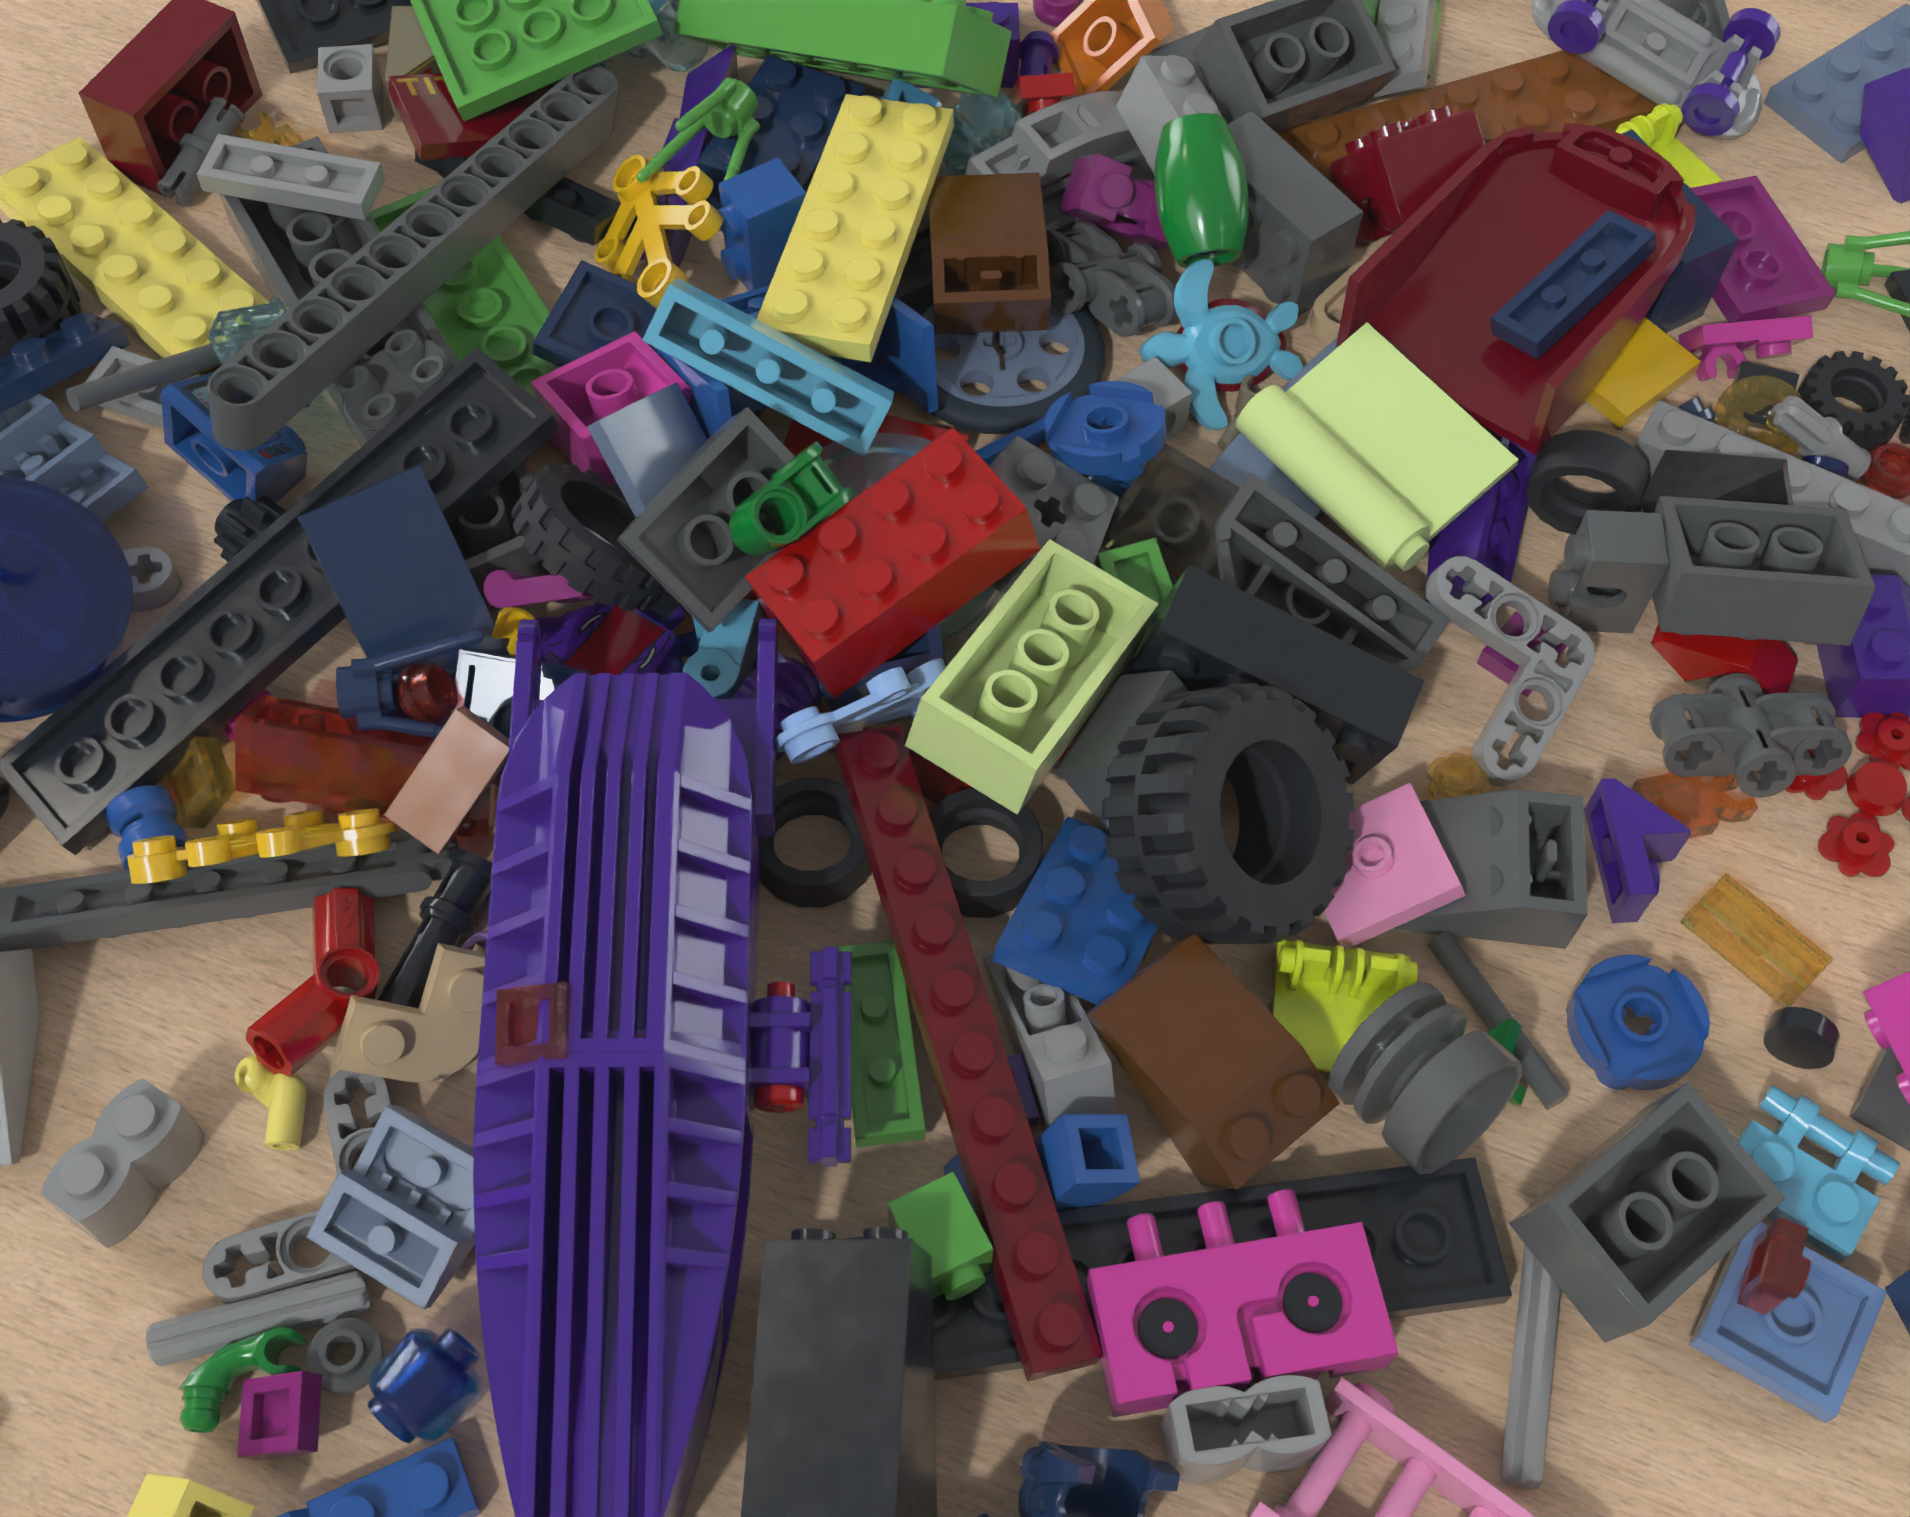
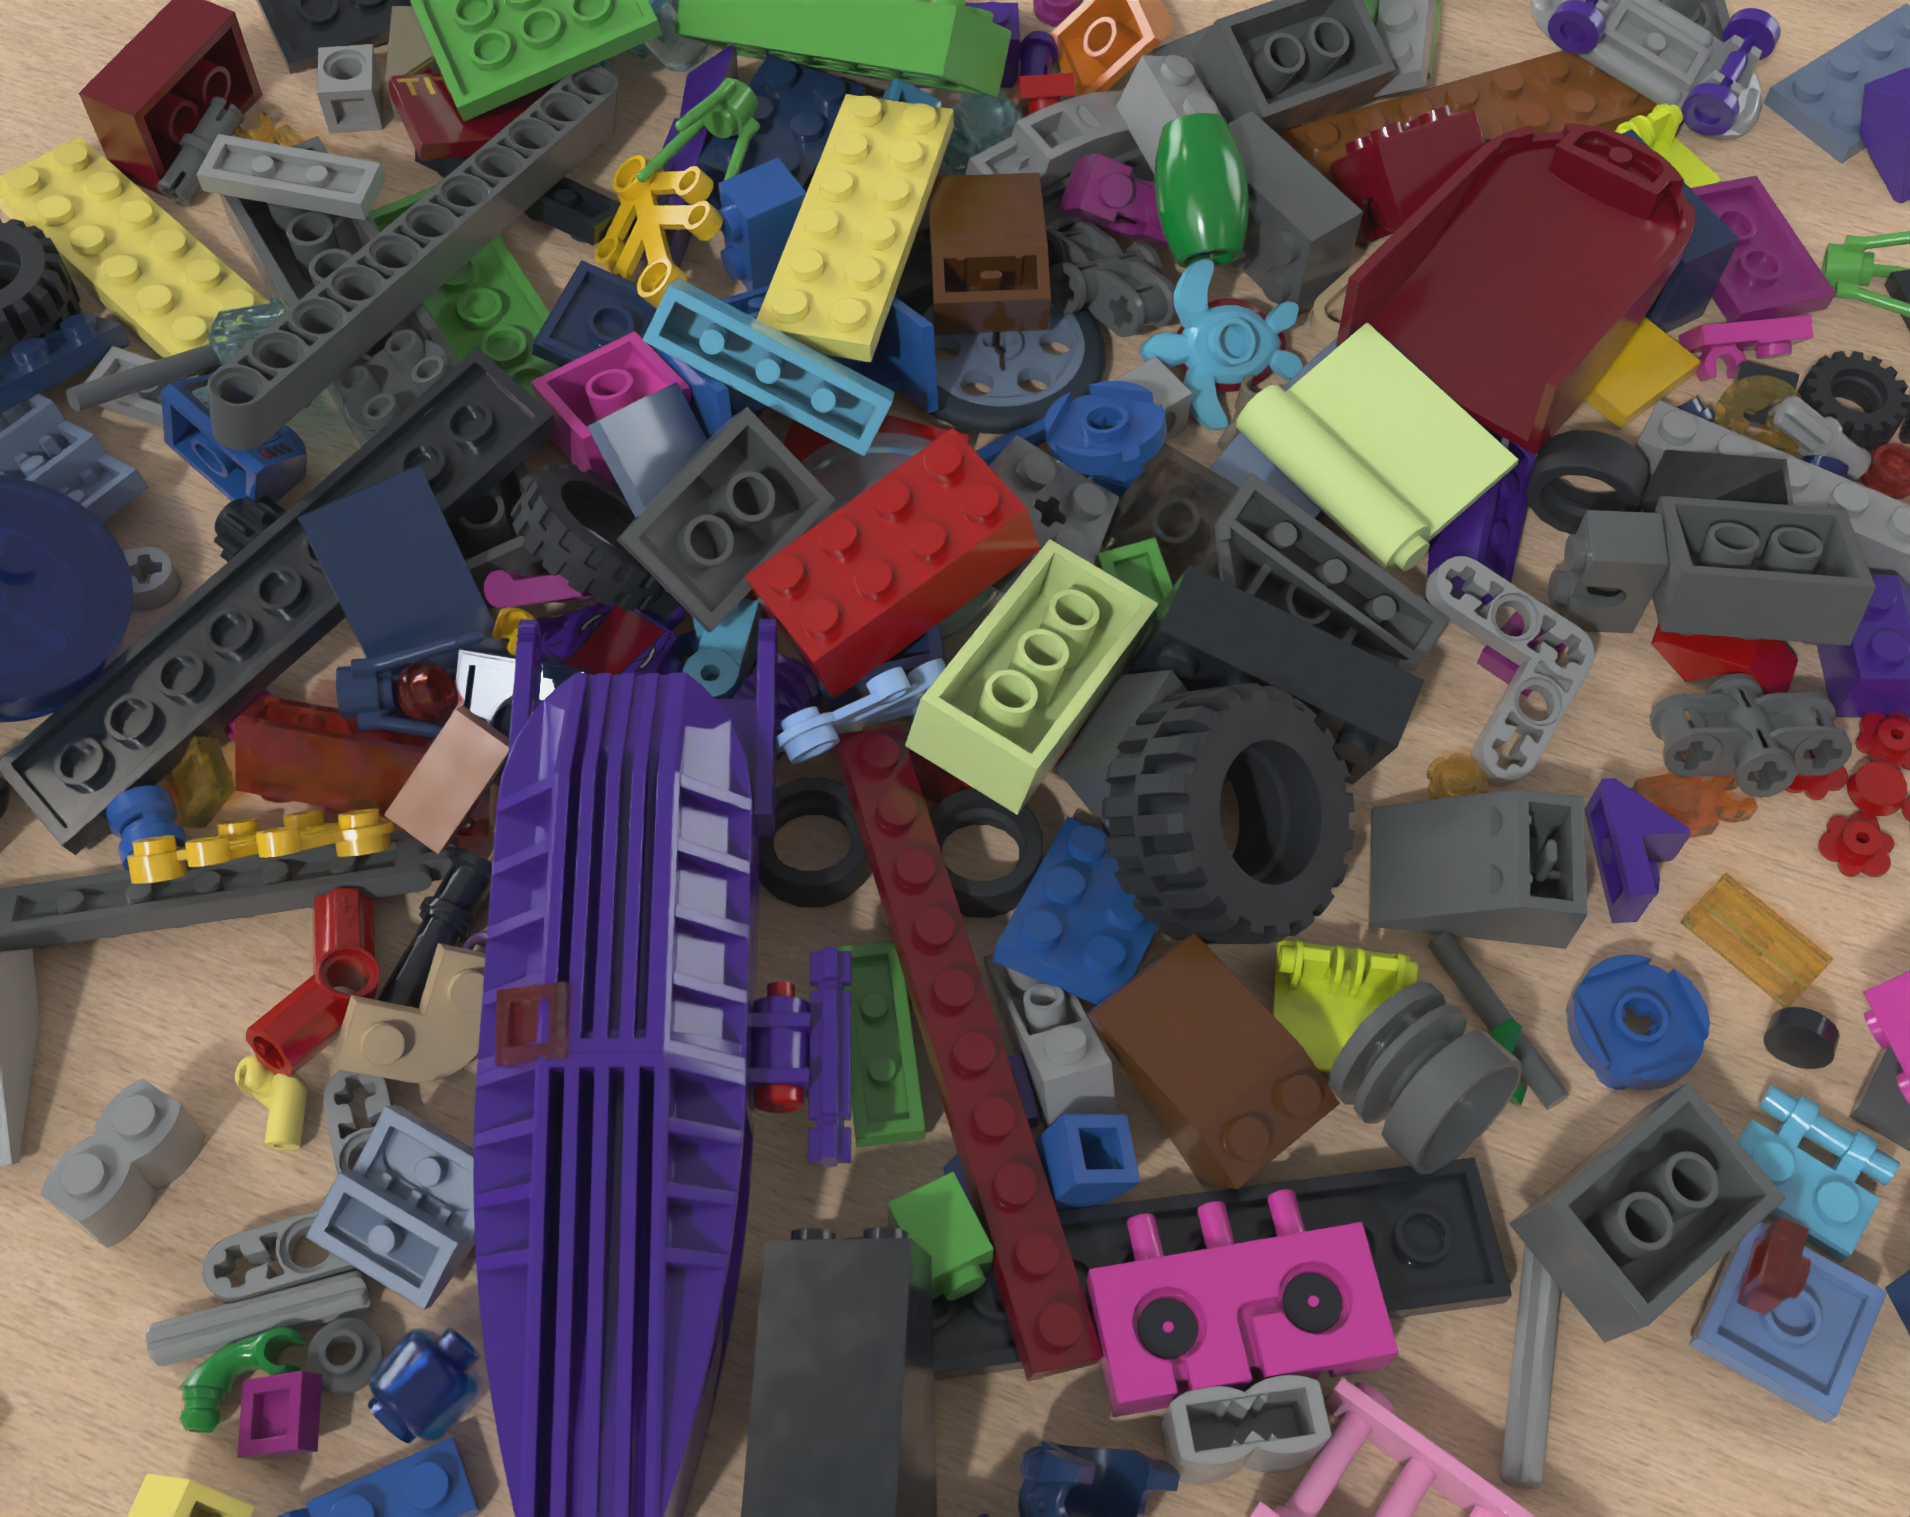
green piece [729,442,856,556] -> none
bright pink plate [1324,783,1466,950] -> none
dark blue plate [1491,210,1656,360] -> none

